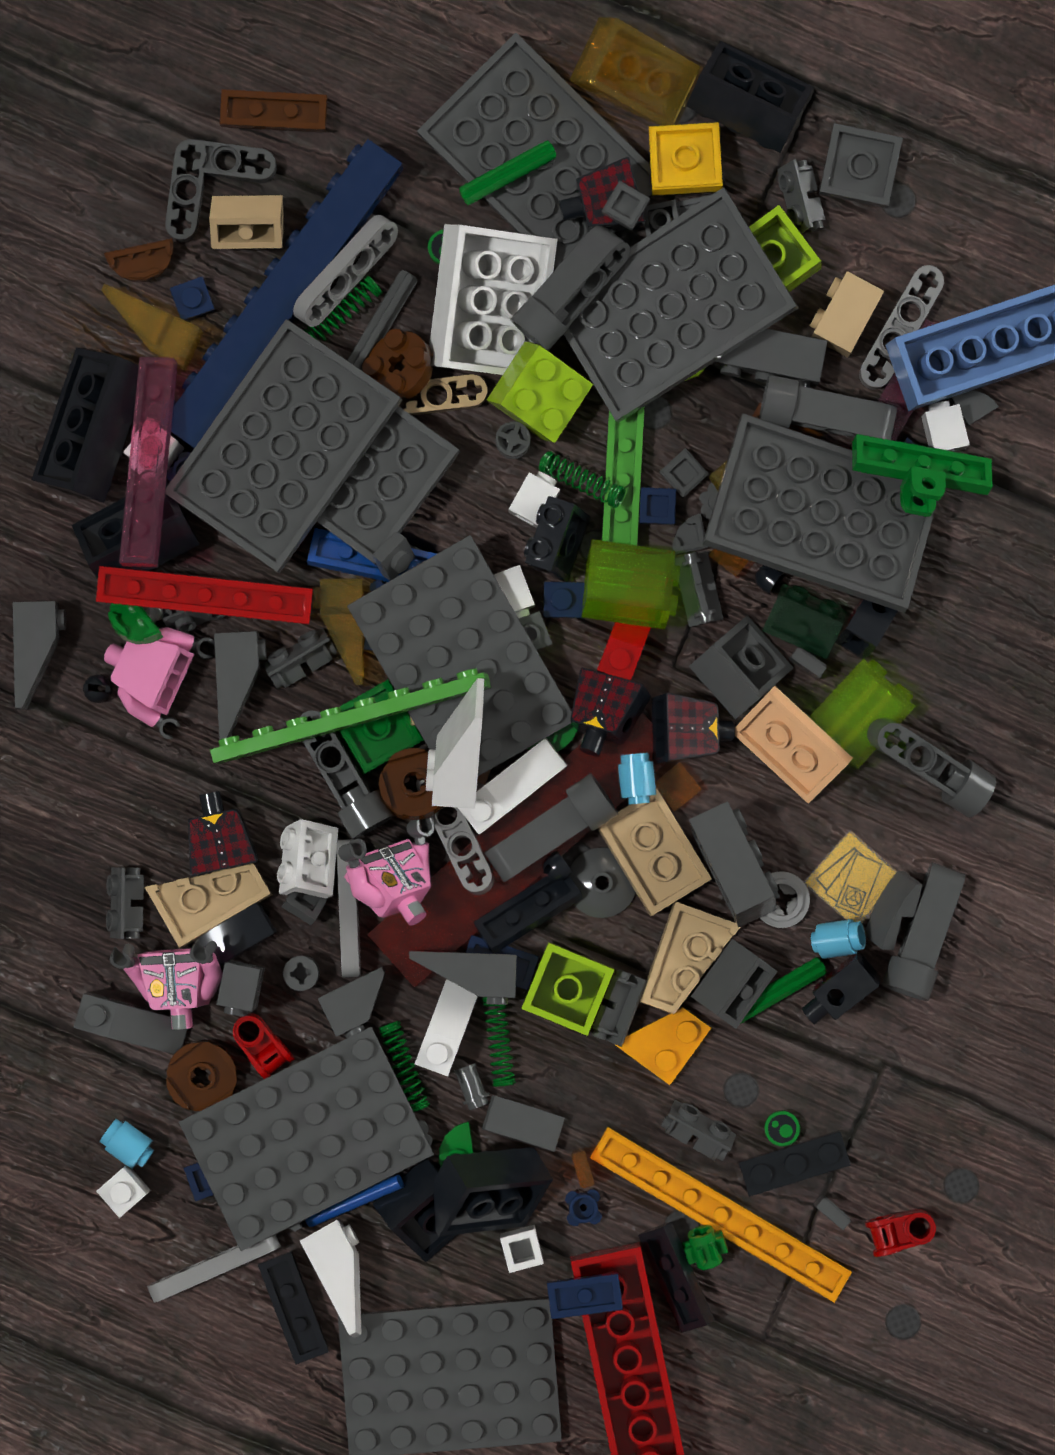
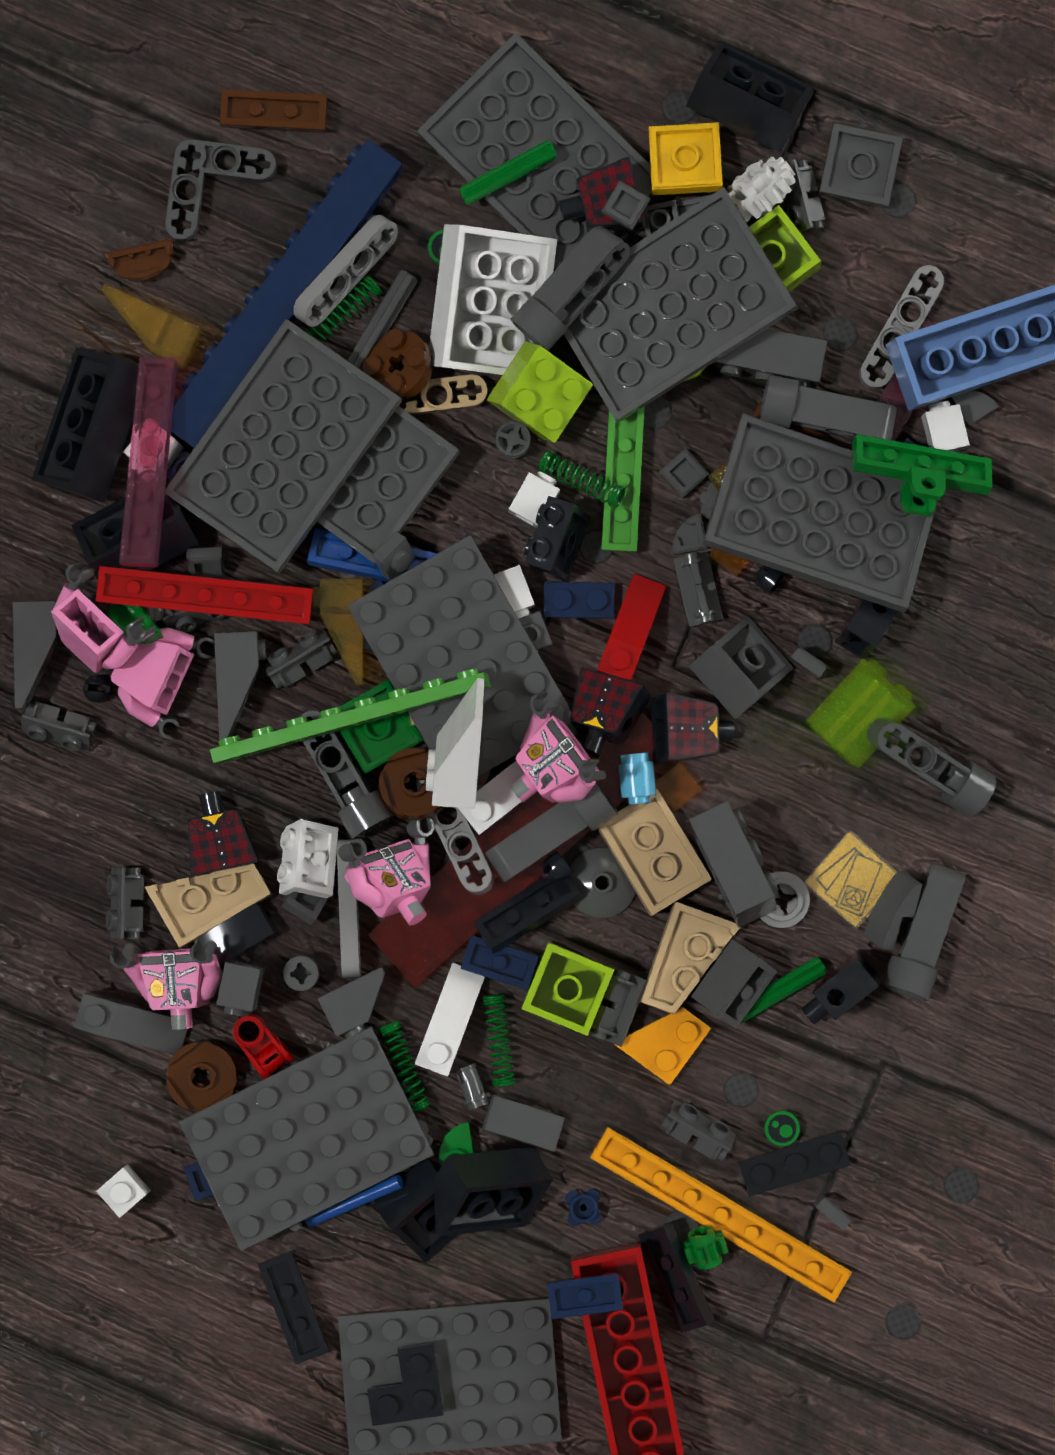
medium azure brick [100,1119,155,1169] -> none
light grey beam [147,1234,281,1303] -> none
dark blue plate [170,276,215,323] -> none
tan brick [209,195,284,249] -> none
white slope [300,1220,361,1338] -> none
dark grey slope [409,951,517,1005] -> none
white brick [500,1225,544,1273] -> none
clear yellow slope [569,17,701,126] -> none
clear orange tile [571,1148,595,1188] -> none
clear neon green brick [581,539,680,629] -> none
dark blue plate [639,488,676,525] -> none
light nougat plate [735,686,853,804] -> none
clear green bracket [762,584,847,659] -> none
tan brick [810,271,884,358] -> none
medium azure brick [811,919,866,959] -> none
red piece [865,1209,936,1257] -> none
none -> dark grey hinge [21,701,97,752]
none -> bright pink torso [51,561,155,673]
none -> dark grey tile [186,547,225,579]
none -> black plate [367,1342,444,1426]
none -> torso [510,692,606,803]
none -> white gear [727,157,796,222]

